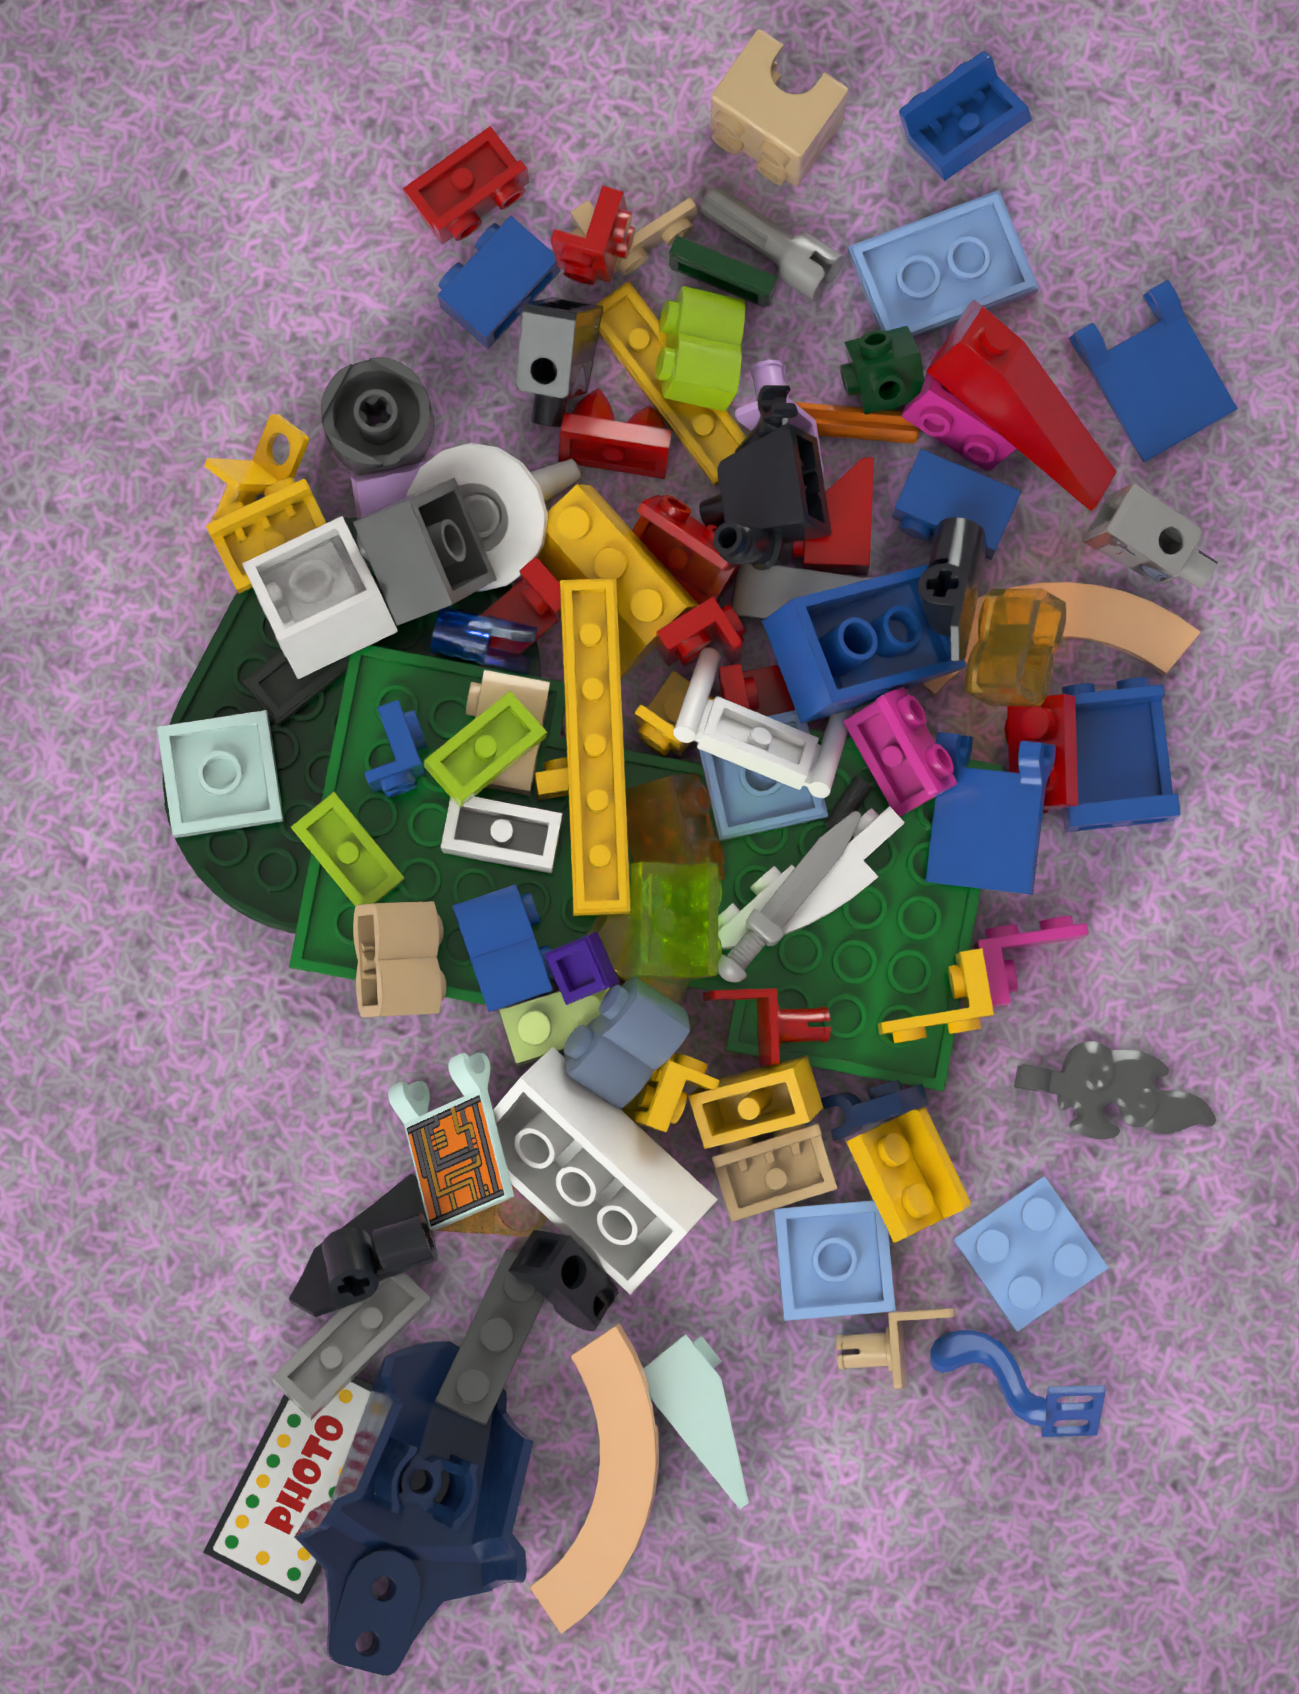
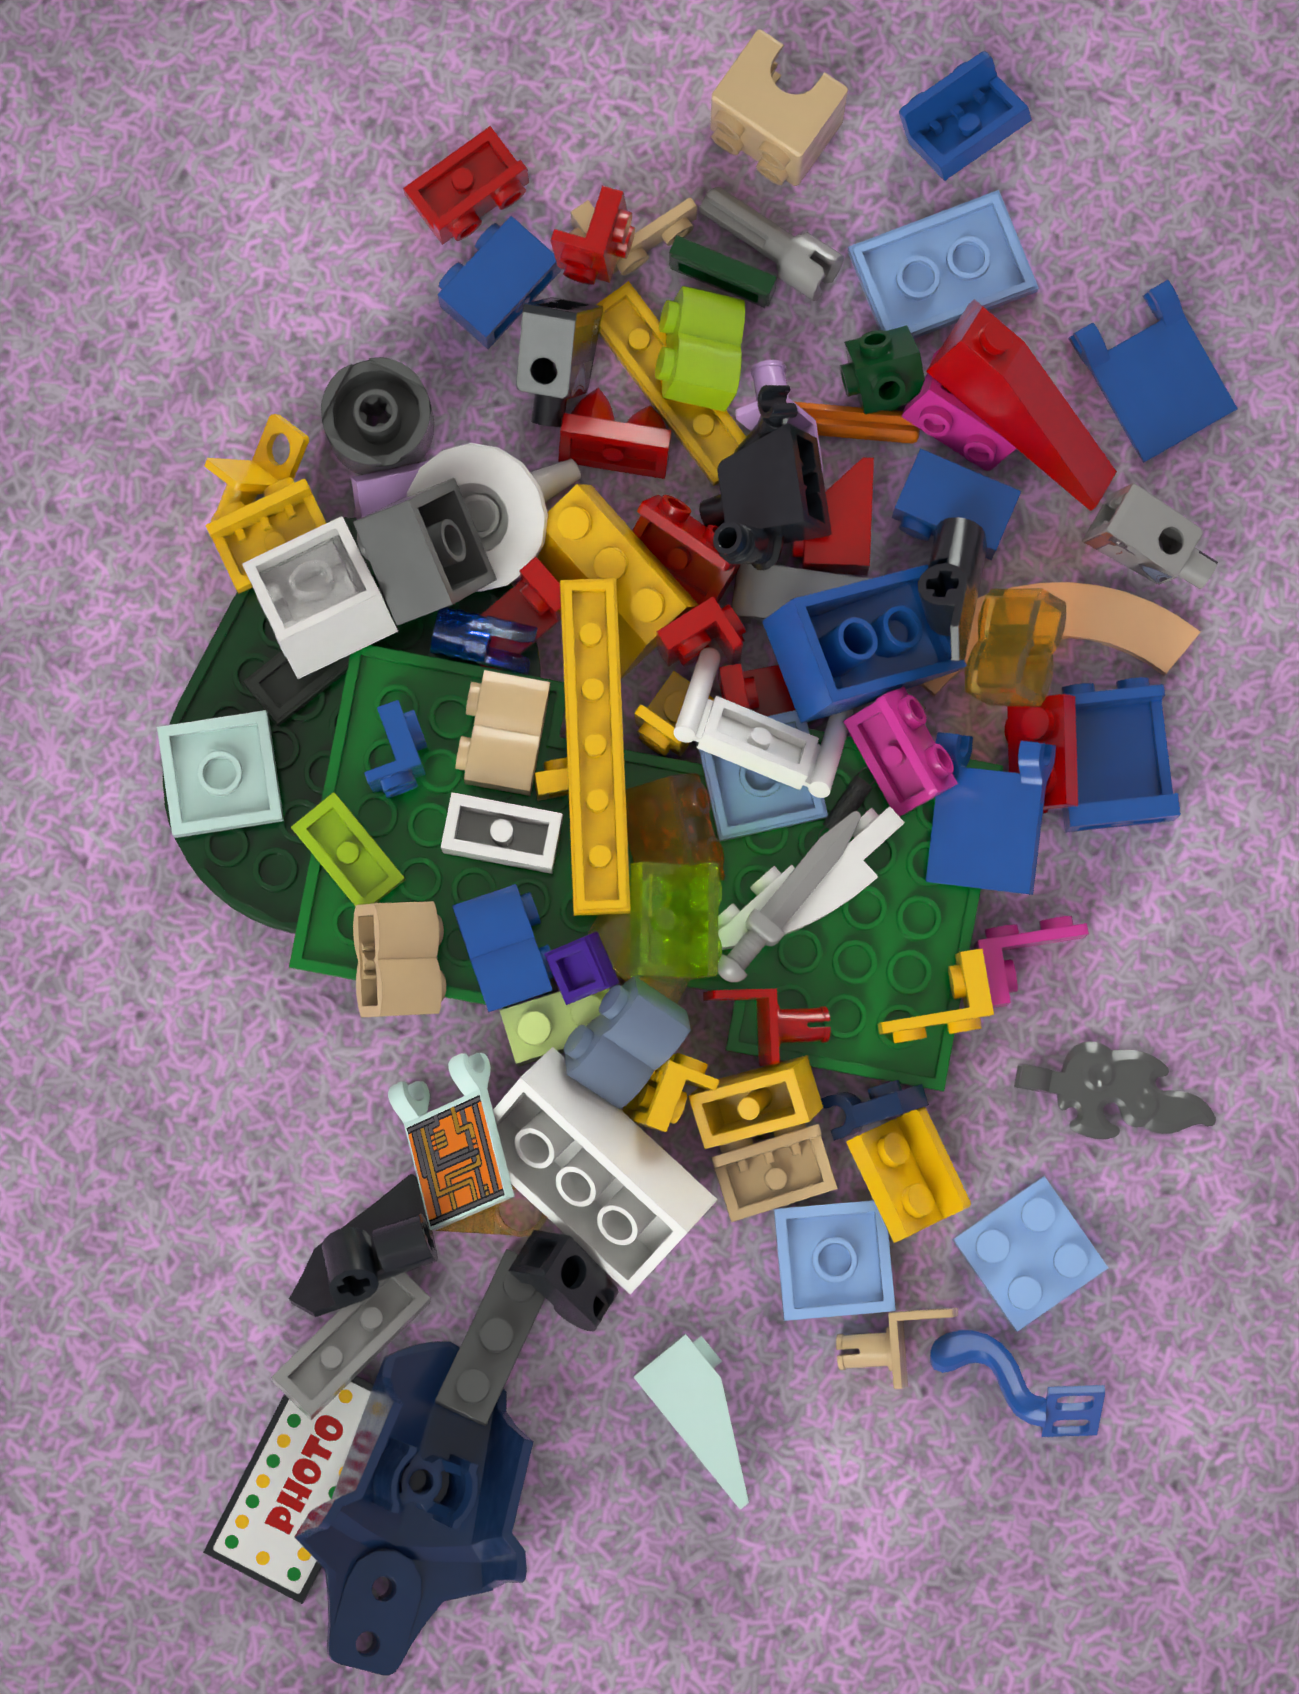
lime plate [423,691,547,808] -> none
light nougat tile [530,1323,659,1634] -> none

